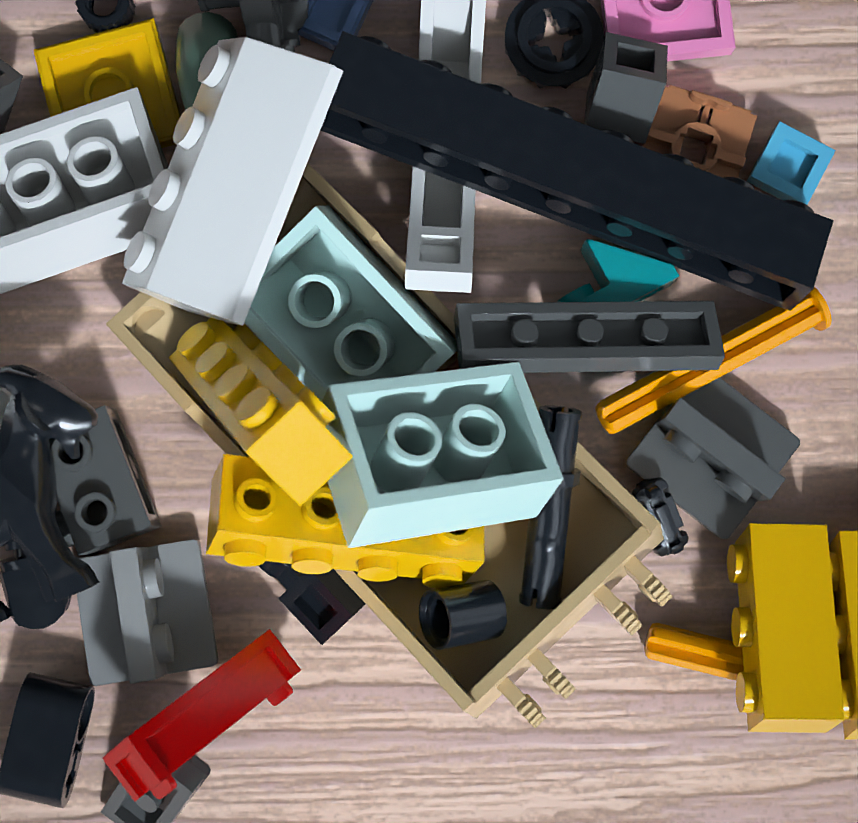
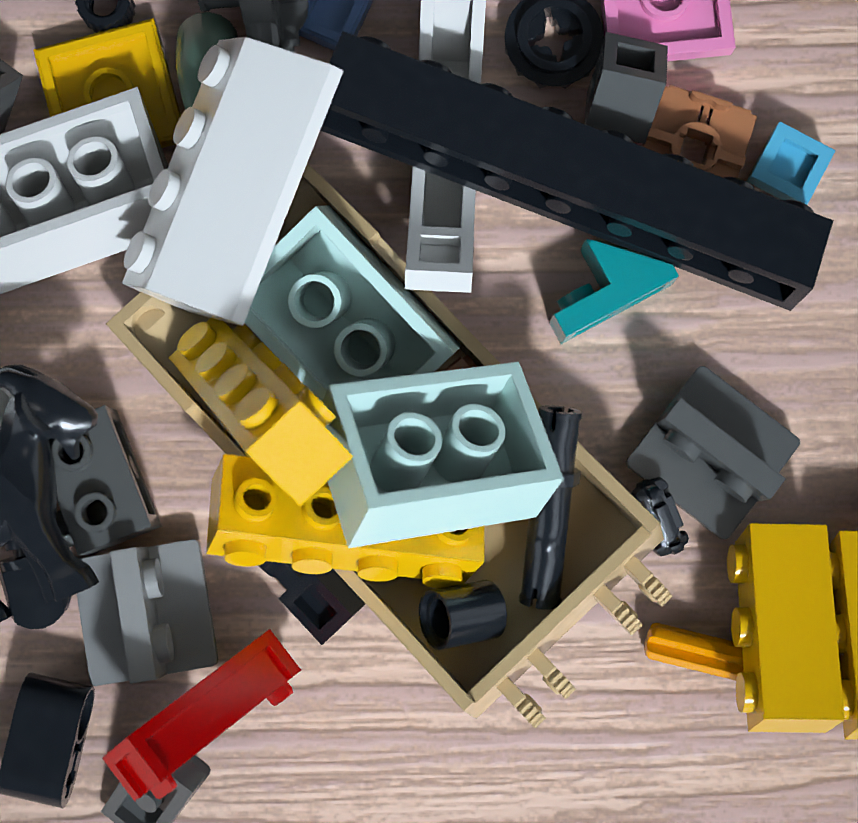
dark grey plate [454,301,725,373] -> none
light orange axle [595,287,831,434] -> none

